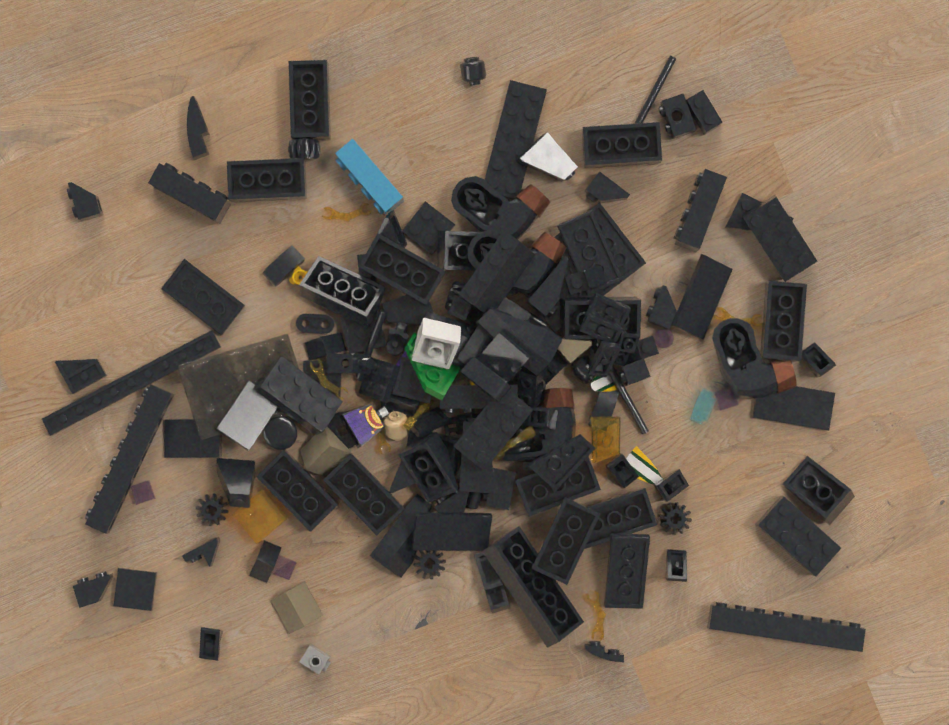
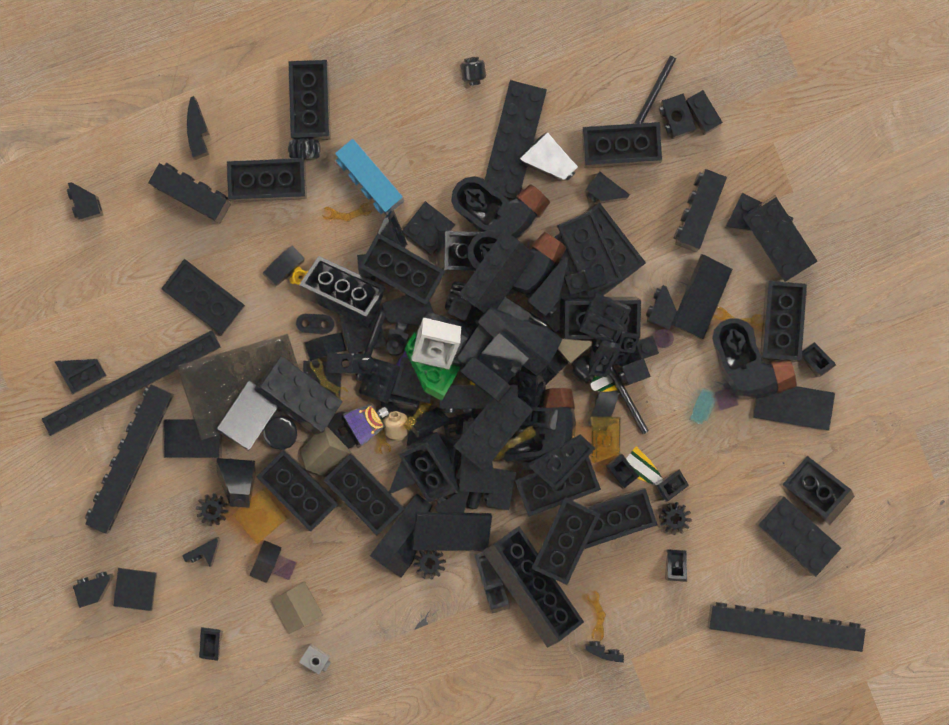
tile [130,480,155,505] -> none
black tile [604,533,650,609] -> none

